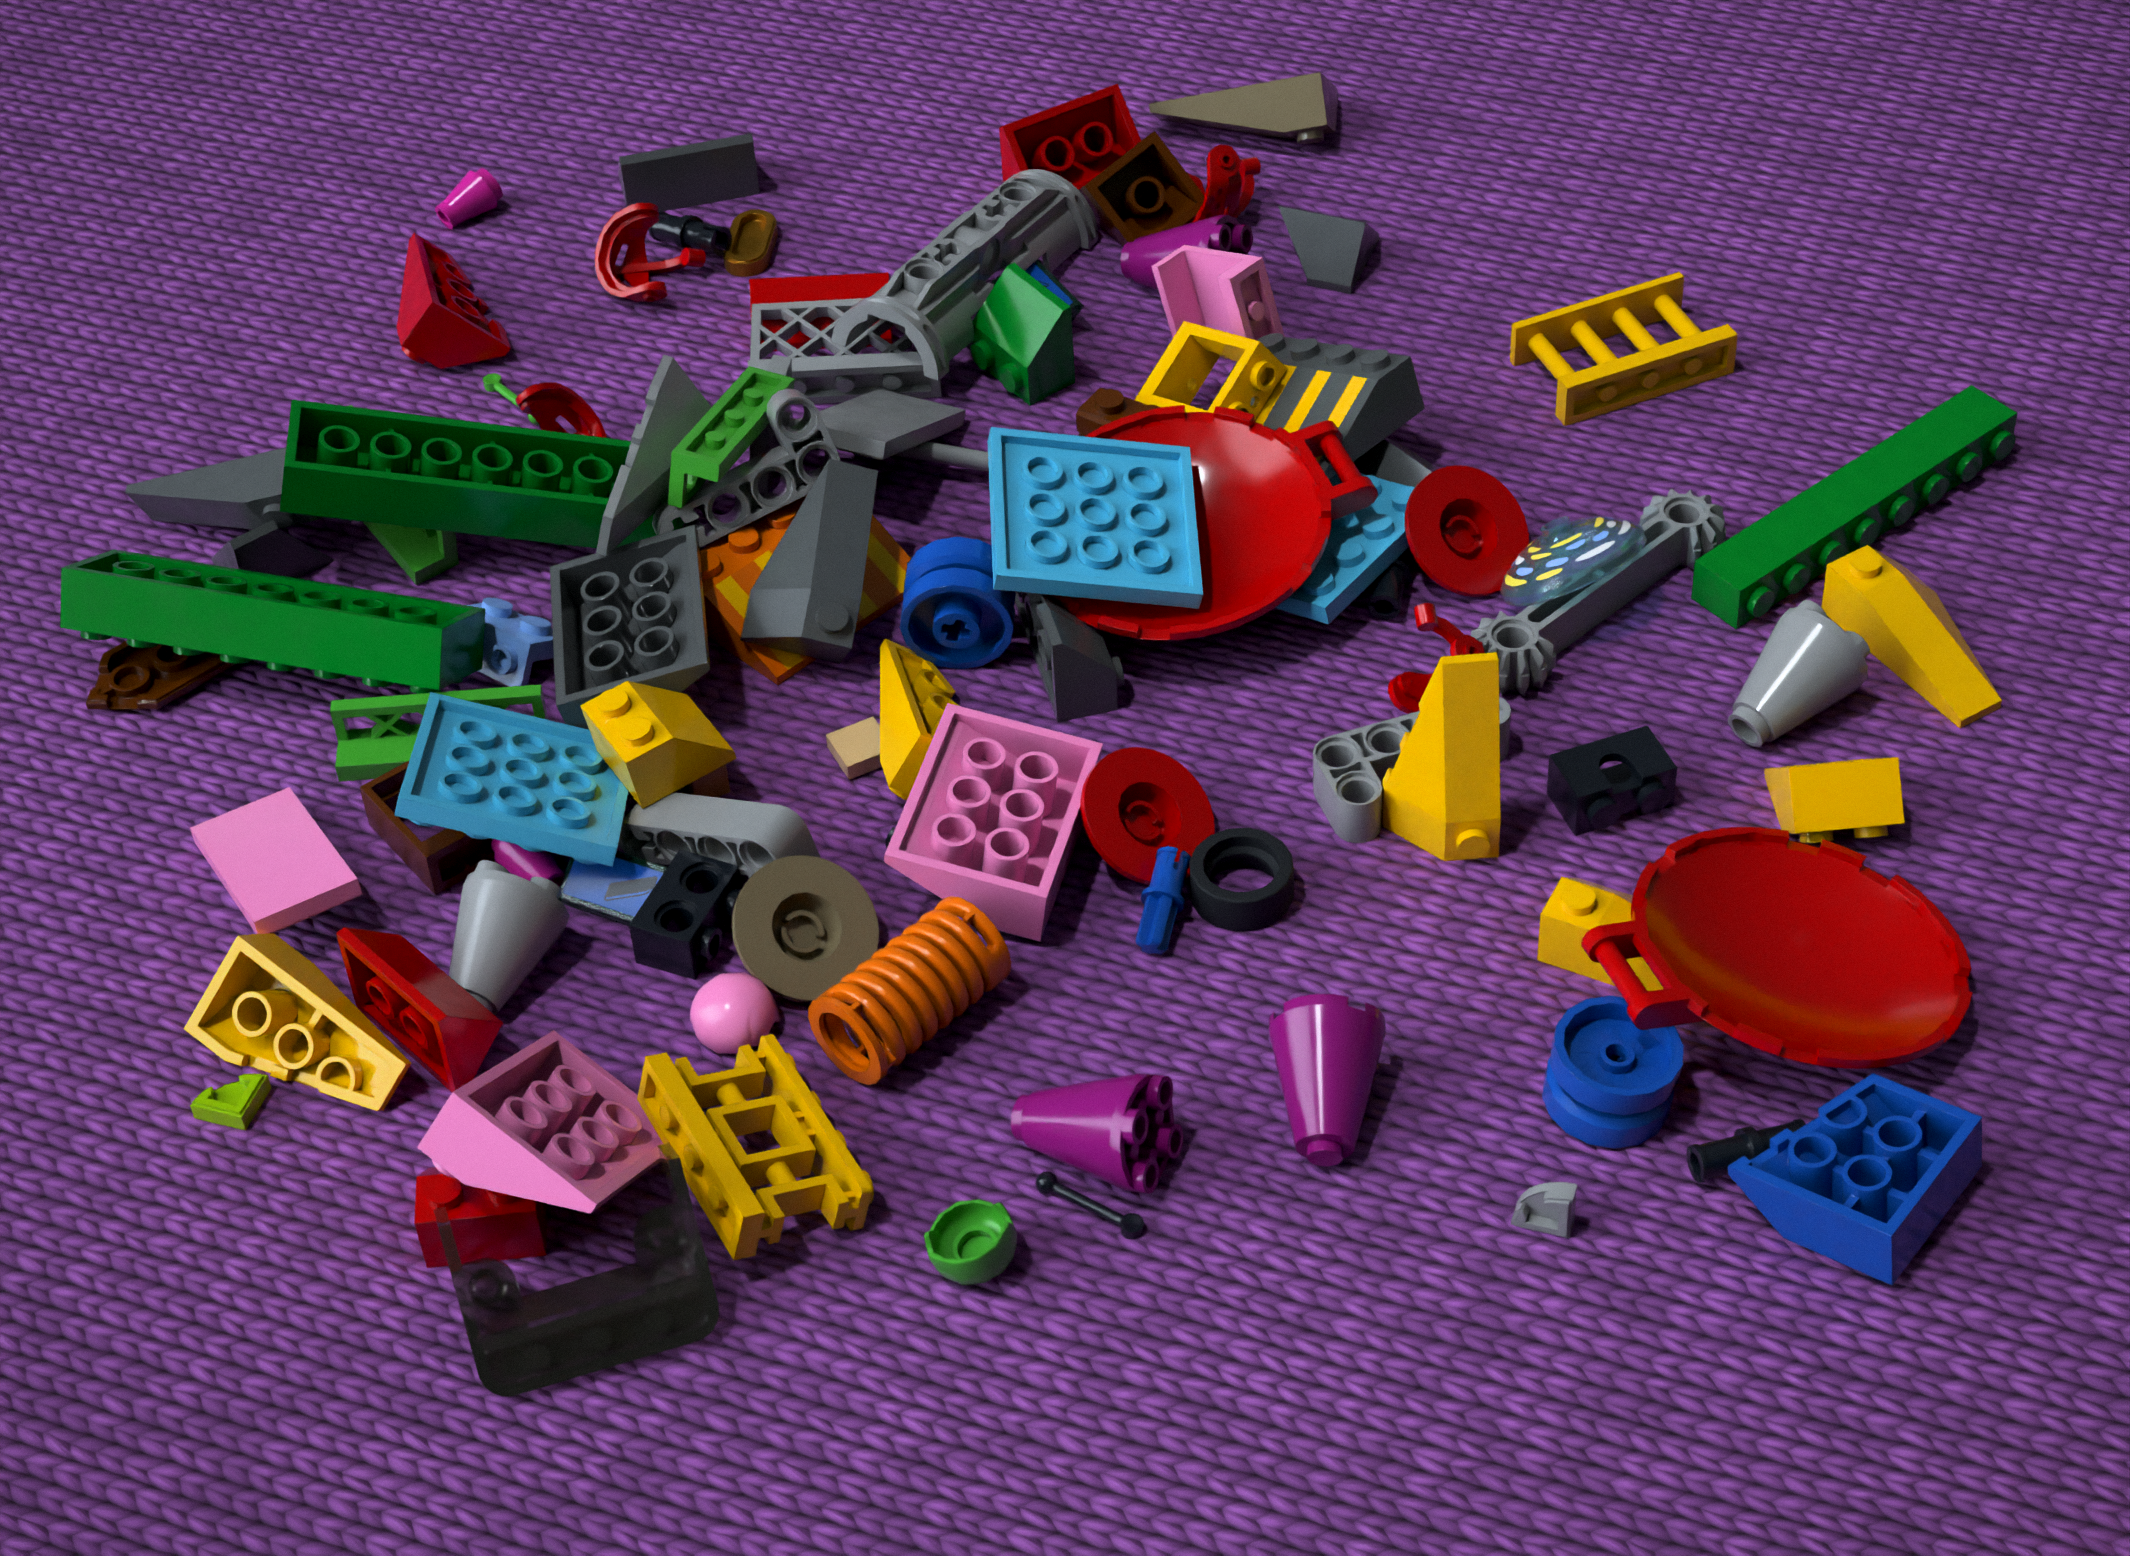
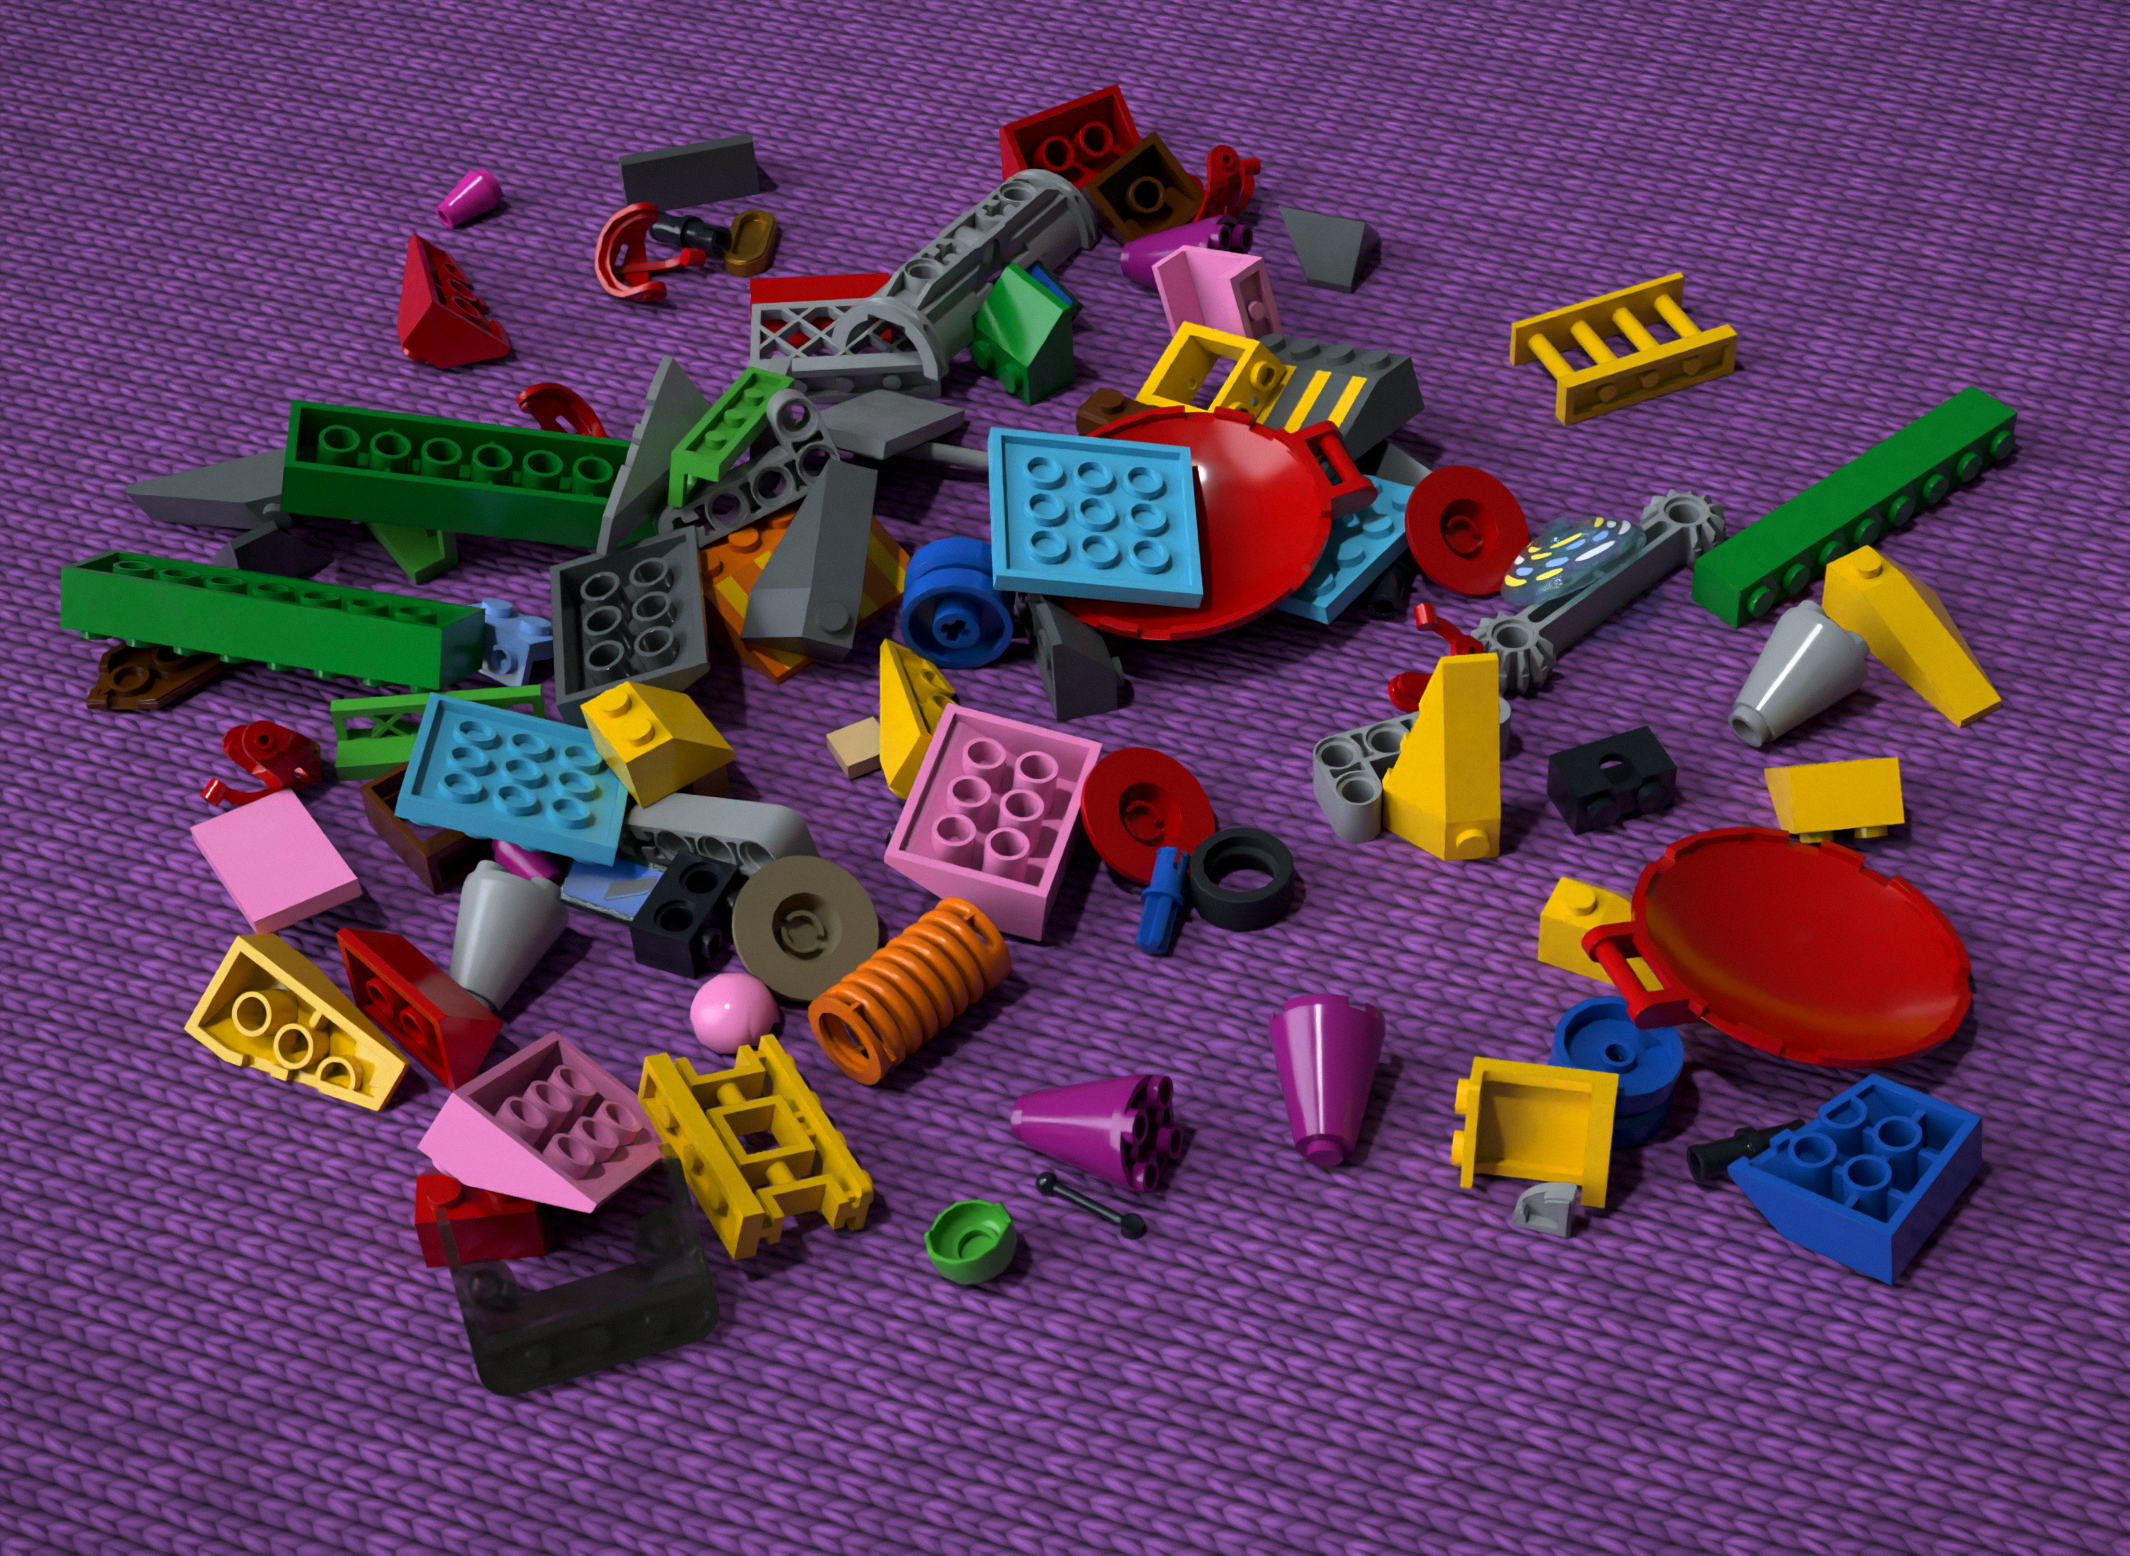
lime tile [190,1073,272,1131] -> none
bright green hinge [483,373,540,425] -> none
dark tan wedge [1149,72,1338,144] -> none
none -> red helmet [200,720,322,807]
none -> yellow panel [1451,1056,1619,1208]

